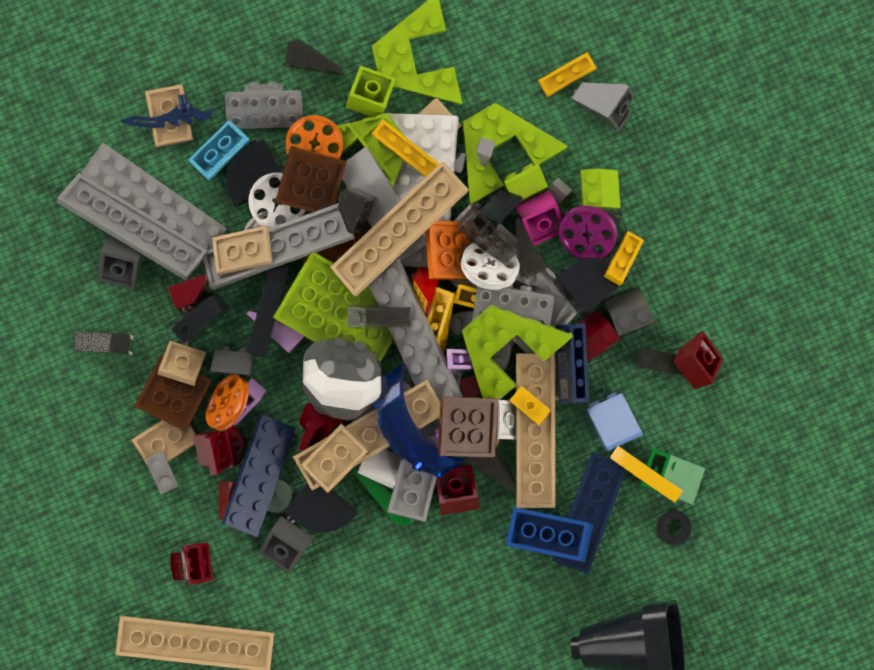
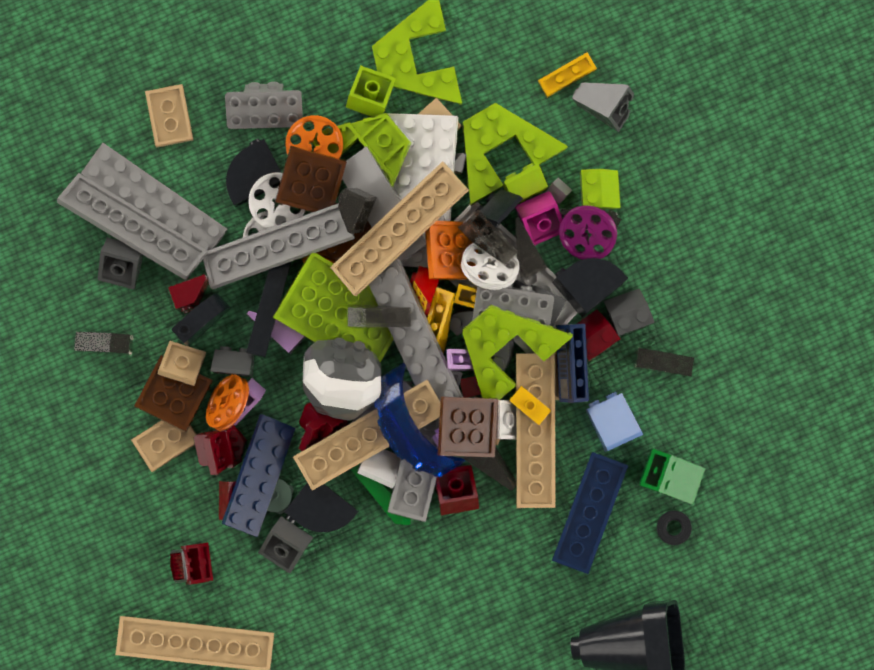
dark blue piece [121,94,215,128] -> none
light grey plate [145,451,178,494] -> none
medium azure slope [188,120,250,181] -> none
tan tile [212,226,273,275] -> none
clear smoke slope [285,39,343,76] -> none
tan tile [300,424,369,493] -> none
yellow tile [371,119,439,177] -> none
light grey slope [477,137,495,167] -> none
blue brick [506,507,593,563] -> none
yellow tile [604,231,644,286] -> none
yellow sticker [610,446,683,502] -> none
dark red slope [674,331,724,389] -> none

